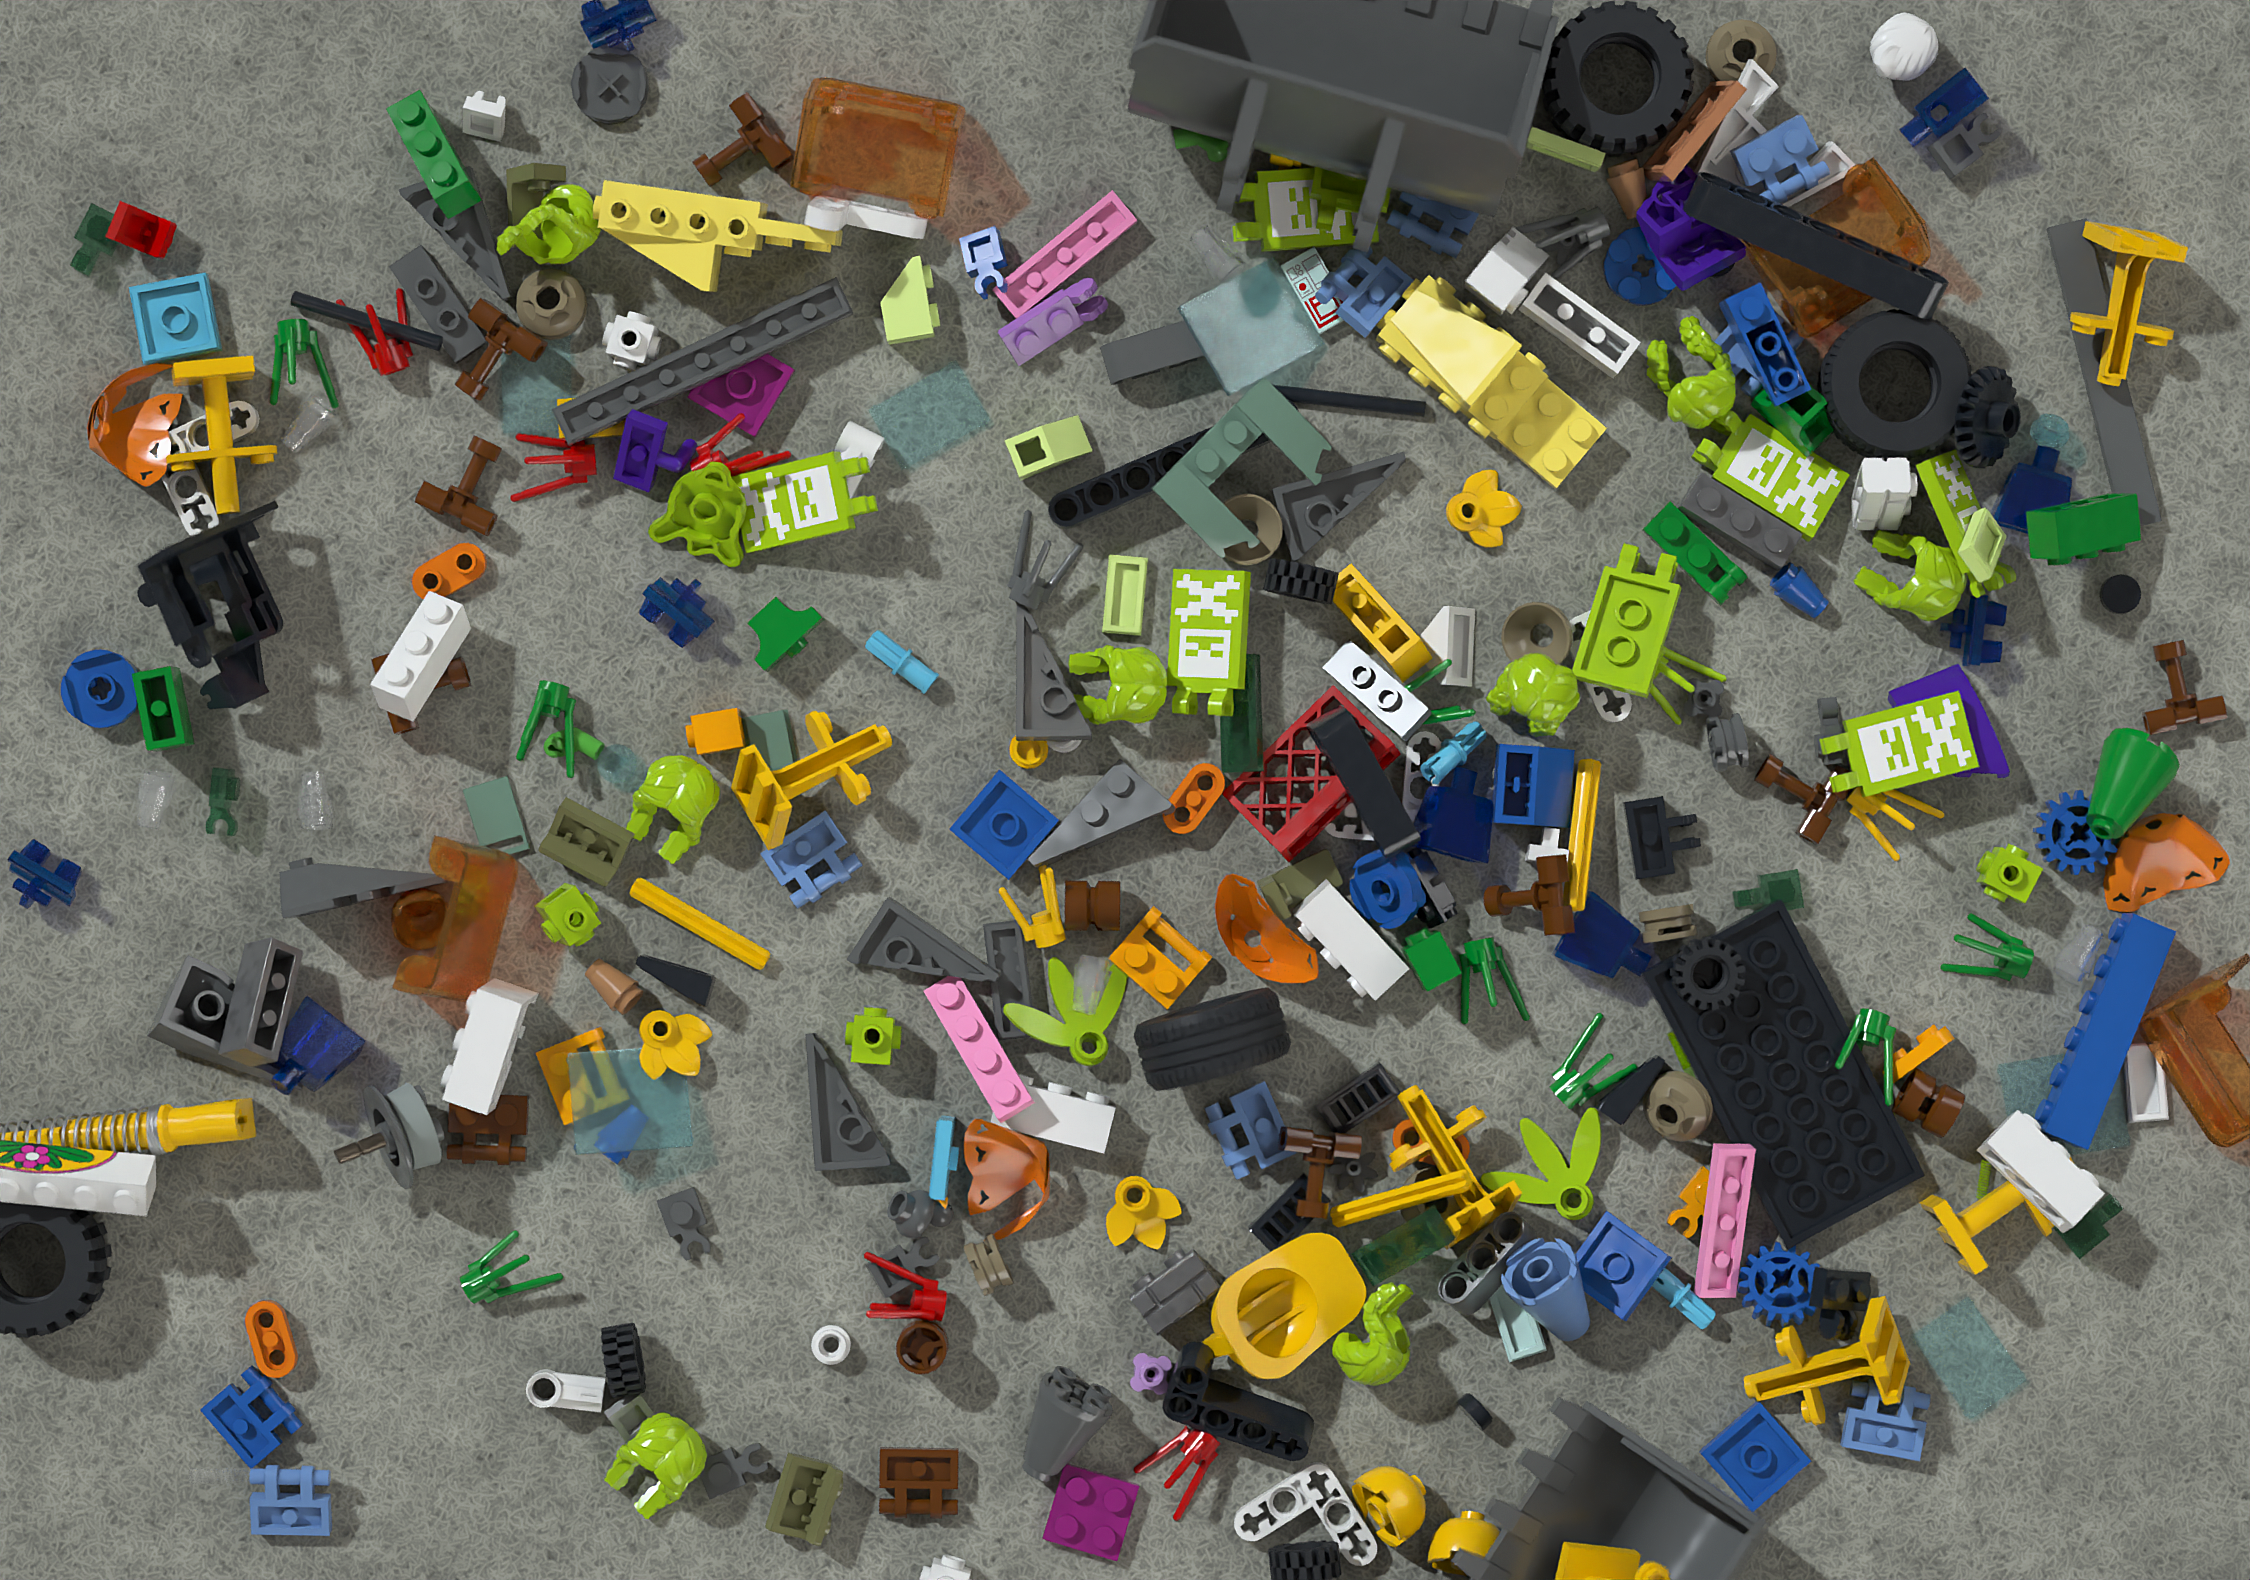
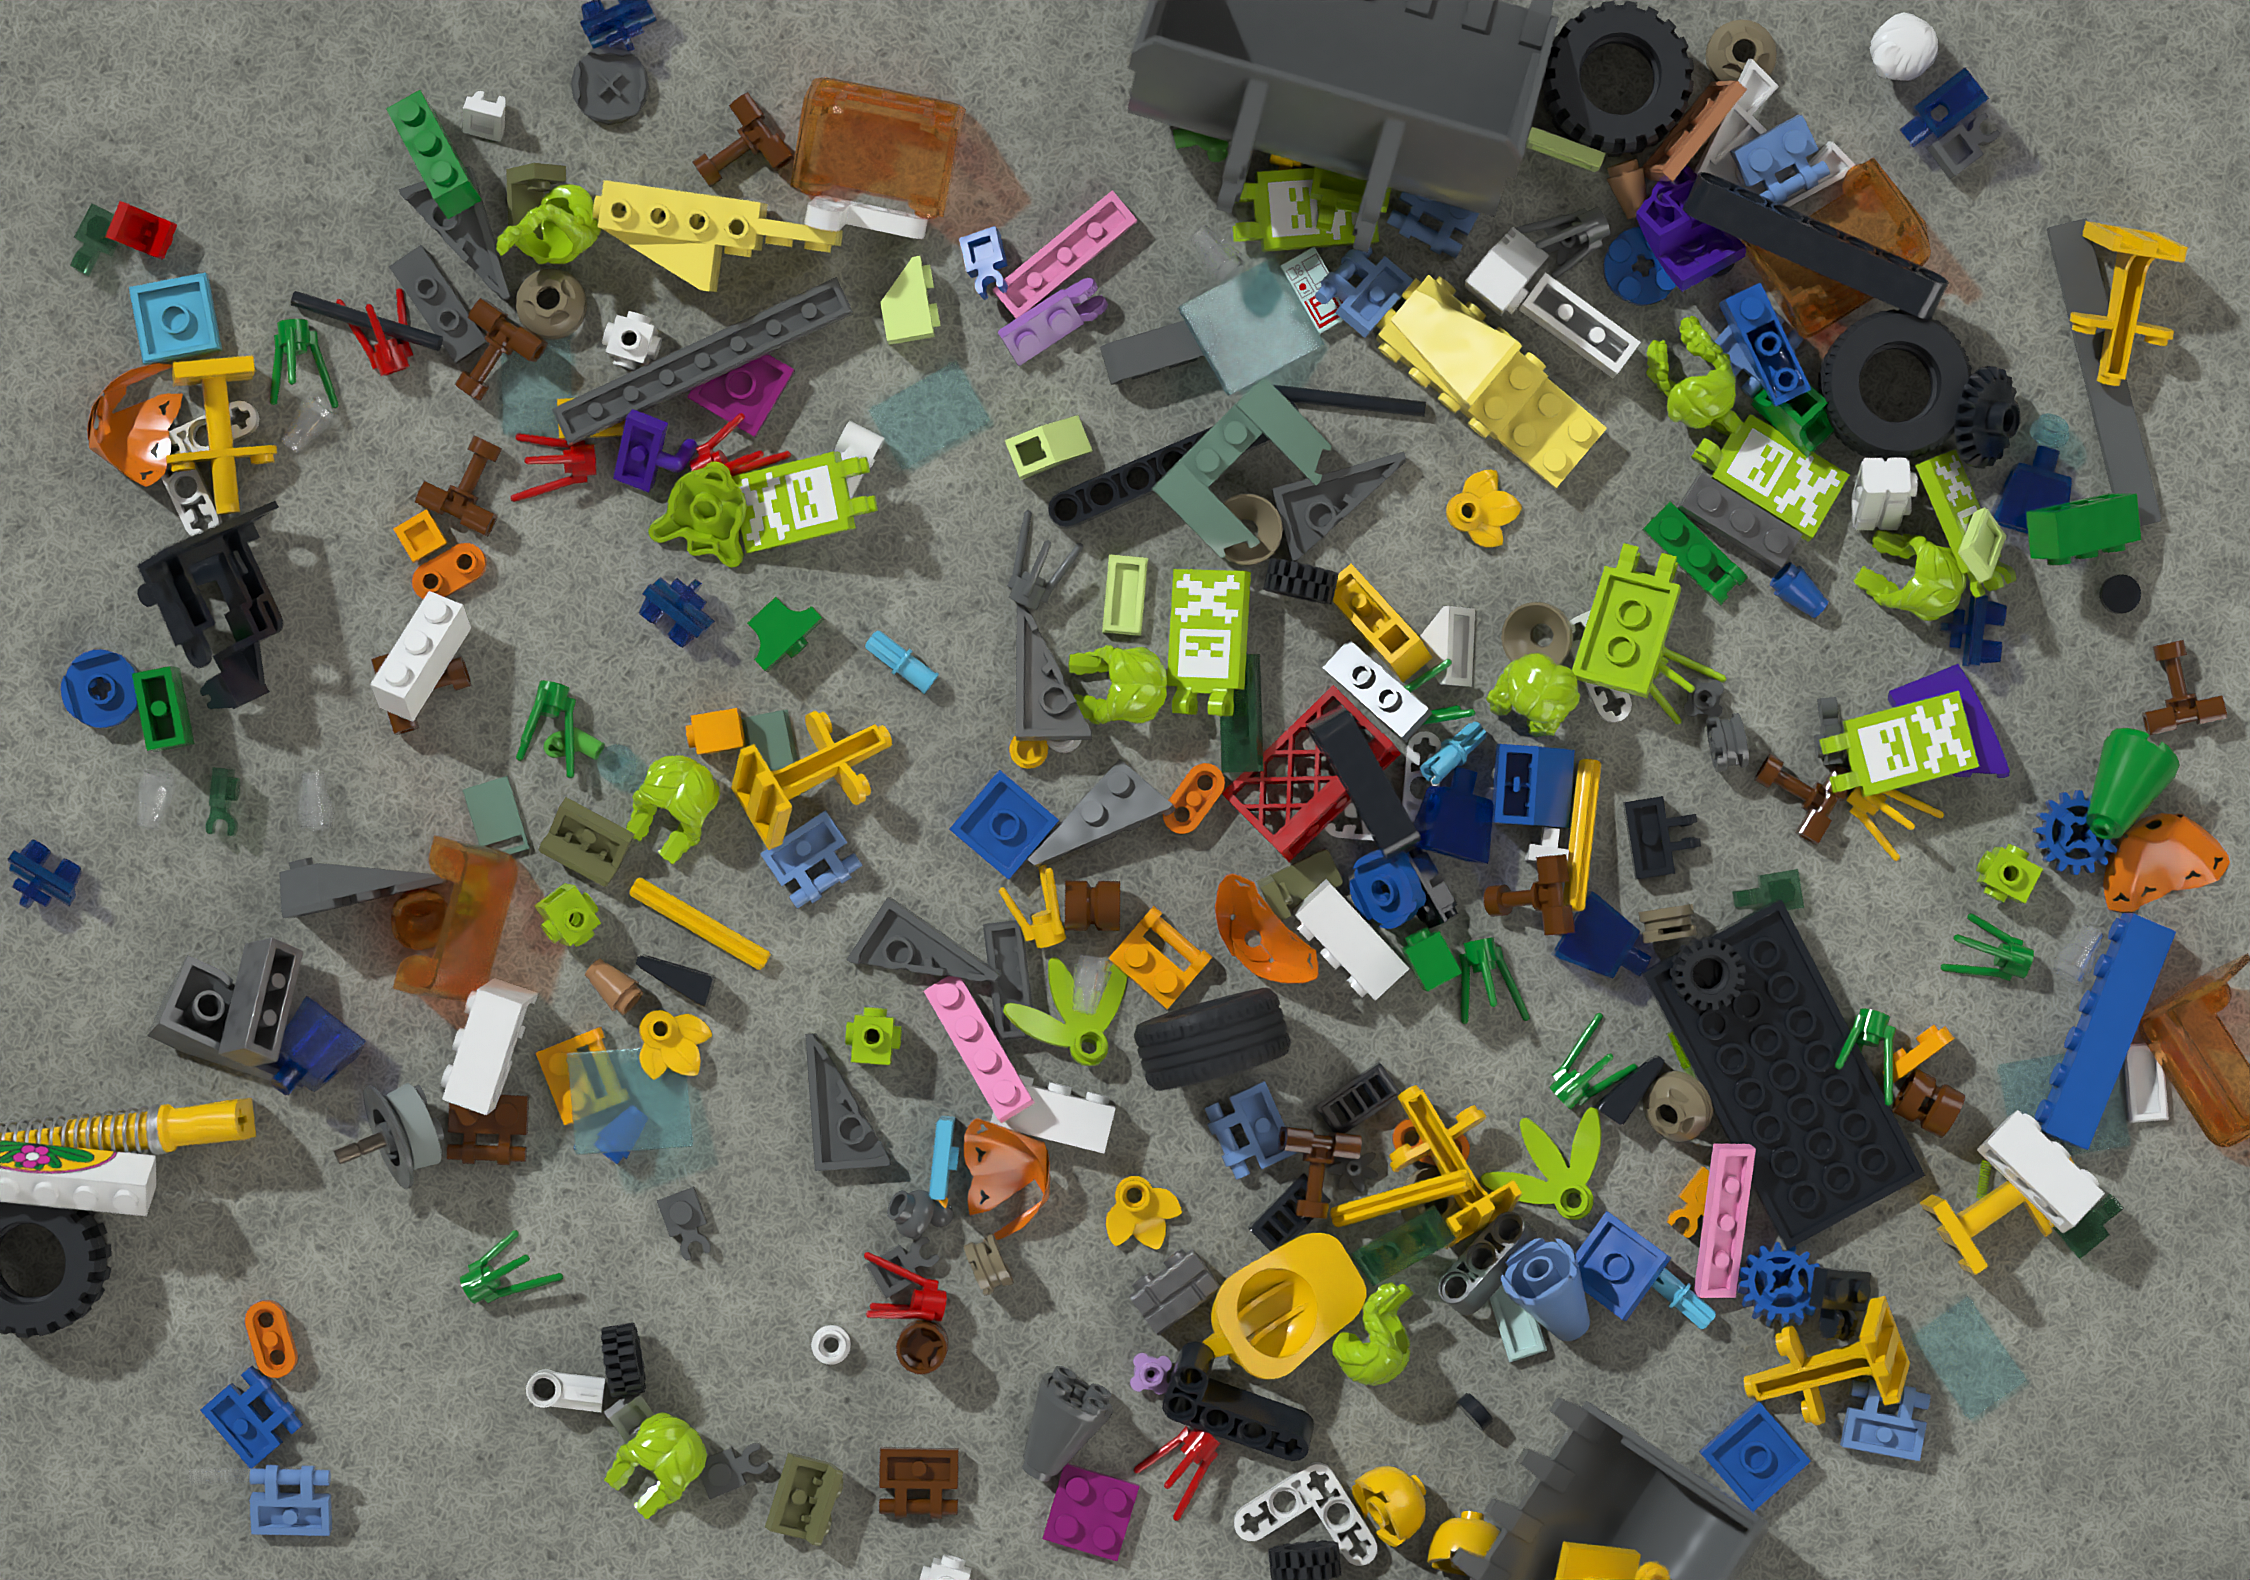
none -> light orange plate [393,509,449,563]

